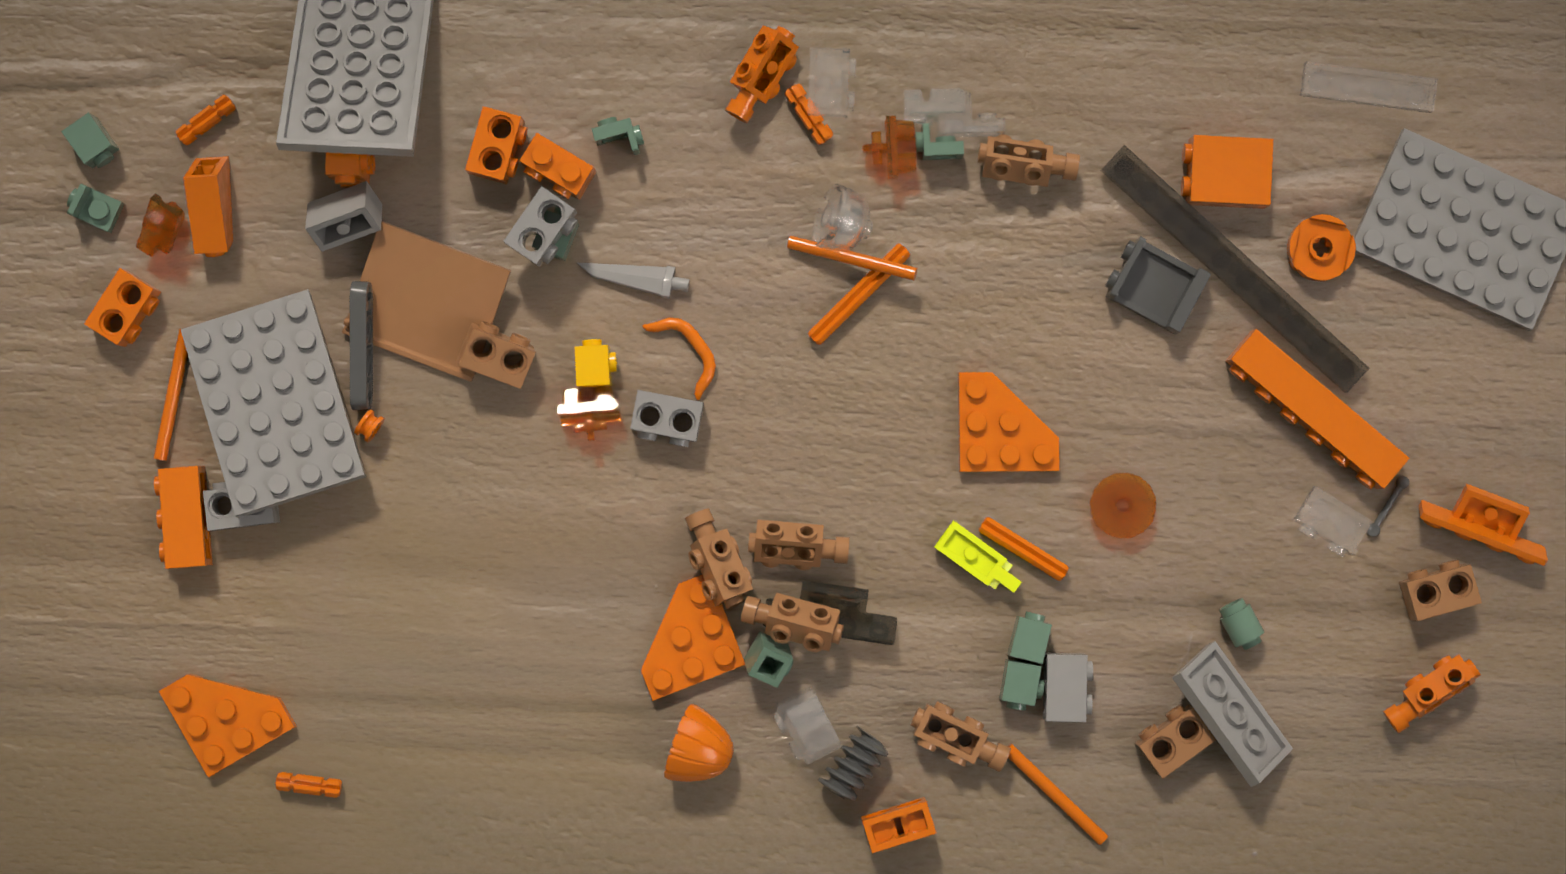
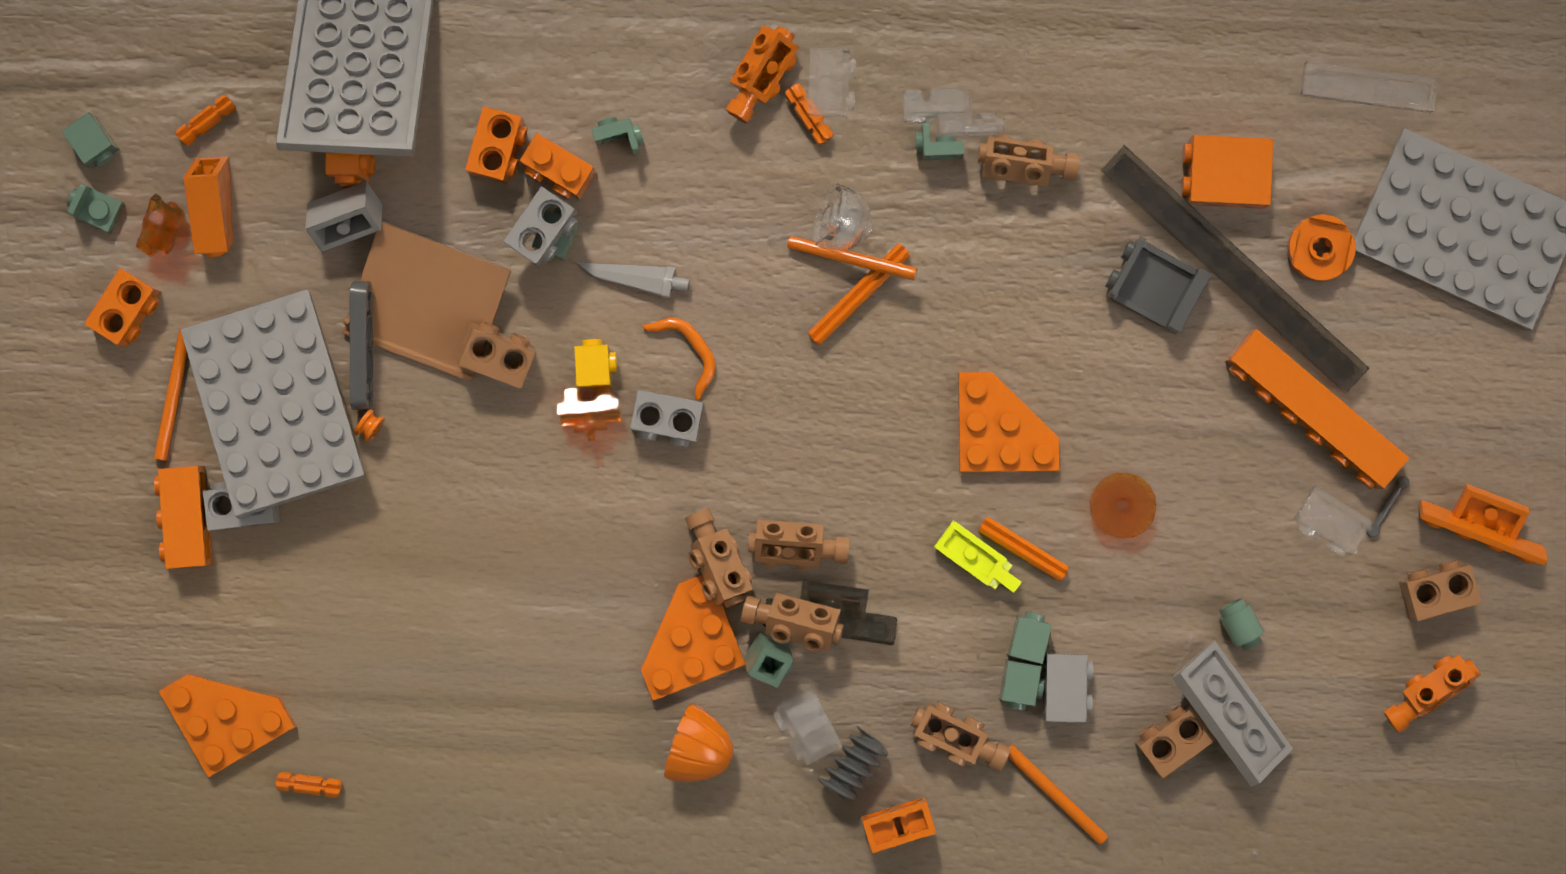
clear orange hips [862,115,916,180] -> none

